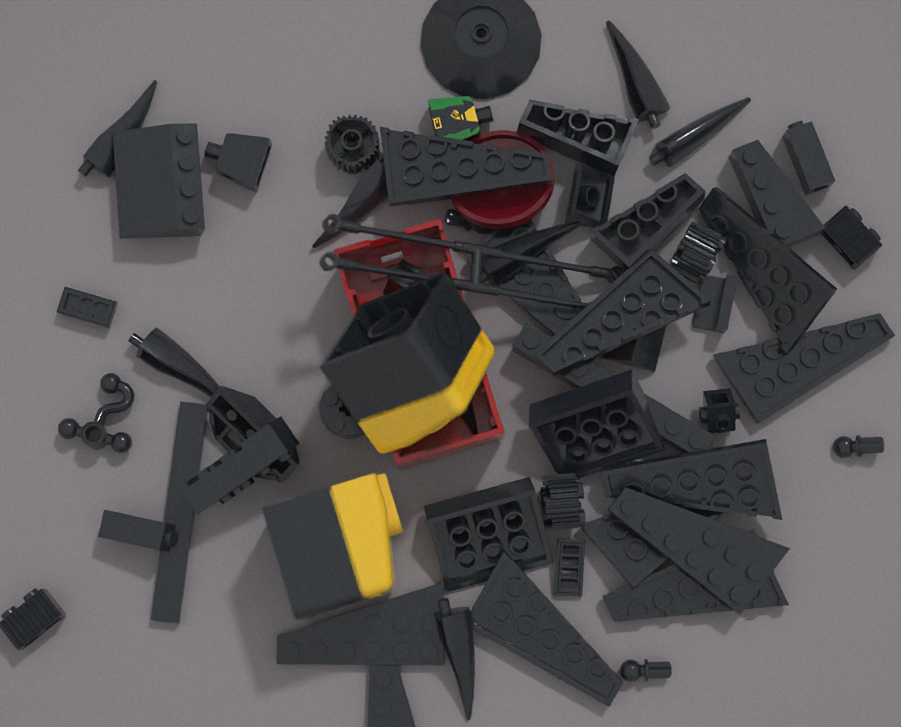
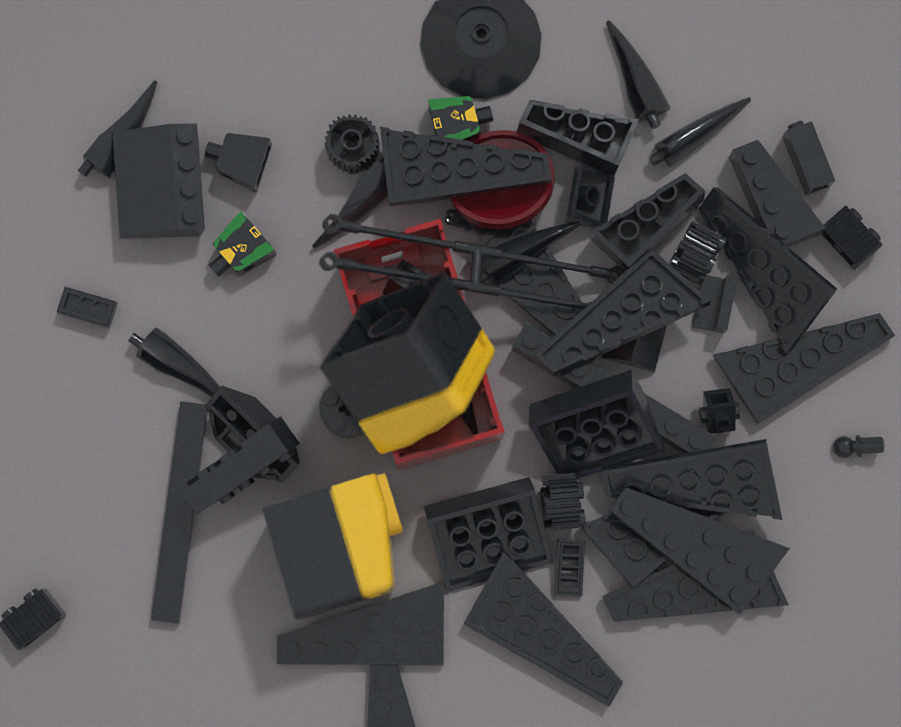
black piece [58,373,134,453] -> none
black brick [98,510,176,552] -> none
black piece [434,598,475,720] -> none
black axle [620,659,672,682] -> none
none -> torso [209,211,277,277]

